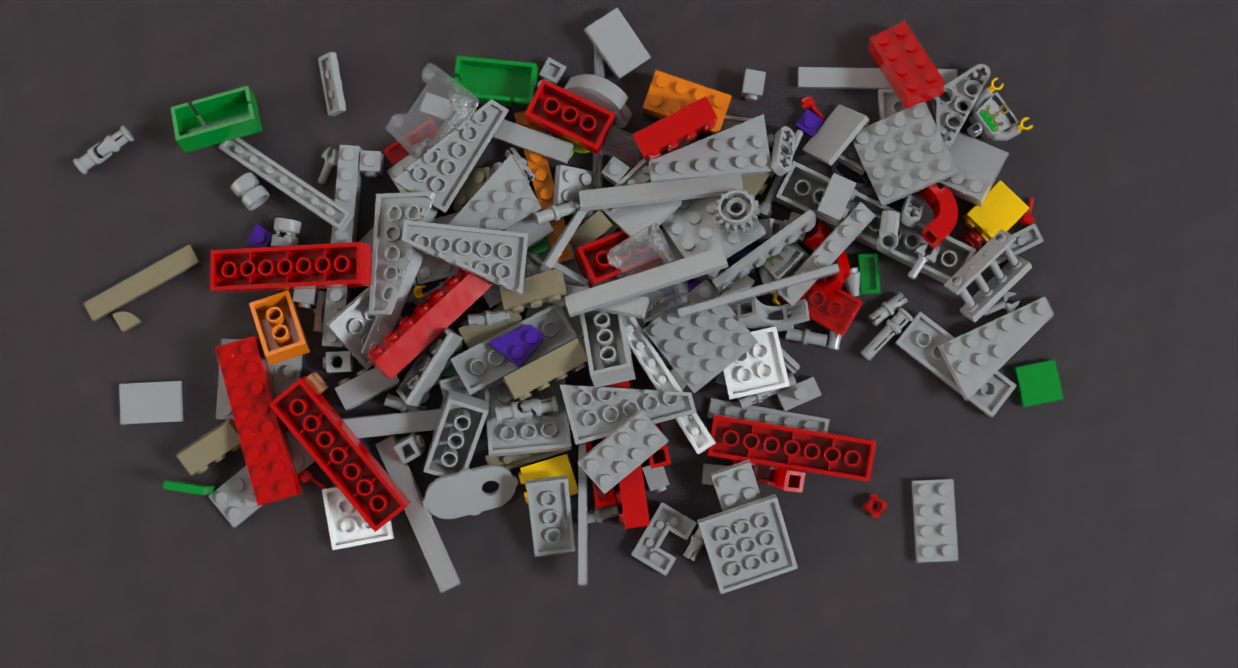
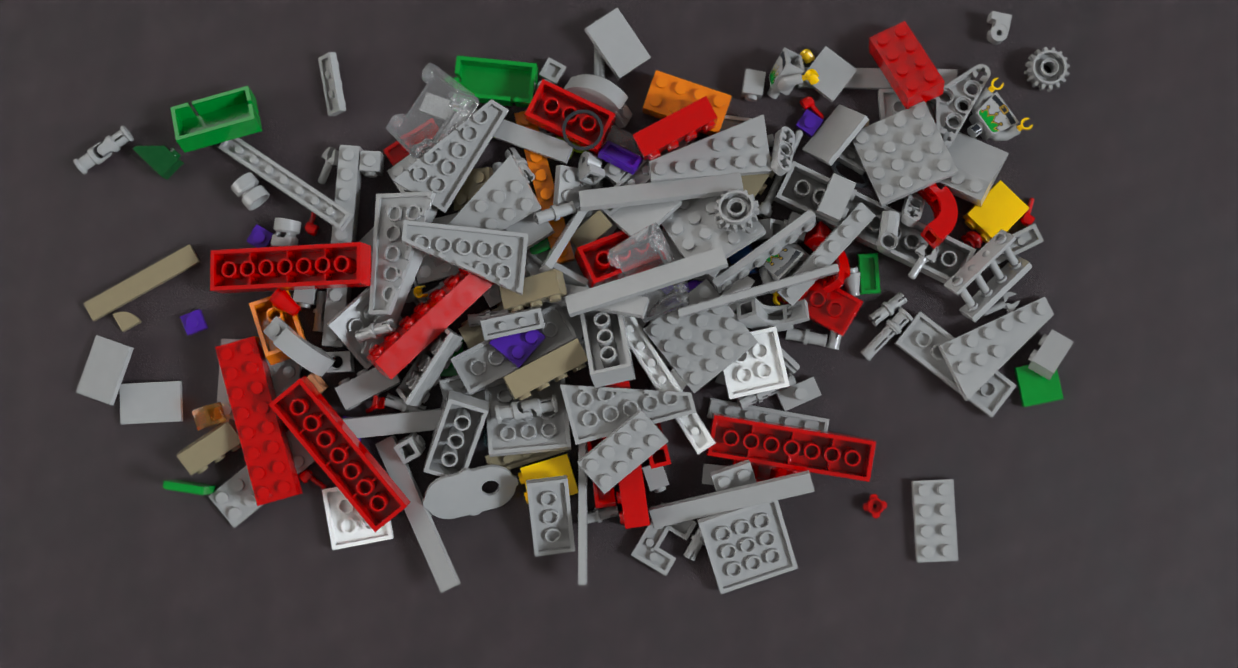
none -> light grey tile [76,335,134,405]
none -> dark green slope [133,145,184,180]
none -> dark purple plate [180,309,208,336]
none -> clear orange brick [192,402,226,431]
none -> light grey arch [263,316,335,377]
none -> red cone [269,288,301,317]
none -> red hand [305,212,319,236]
none -> light grey pin [355,319,396,343]
none -> red hand [365,395,385,414]
none -> light grey plate [480,306,545,340]
none -> black piece [562,110,603,150]
none -> light grey leg [578,151,605,186]
none -> dark purple tile [598,140,643,175]
none -> light grey tile [649,470,814,528]
none -> light grey torso [767,47,819,99]
none -> light grey tile [803,46,857,103]
none -> light grey leg [987,11,1012,45]
none -> light grey gear [1024,47,1070,92]
none -> light grey brick [1028,329,1074,380]

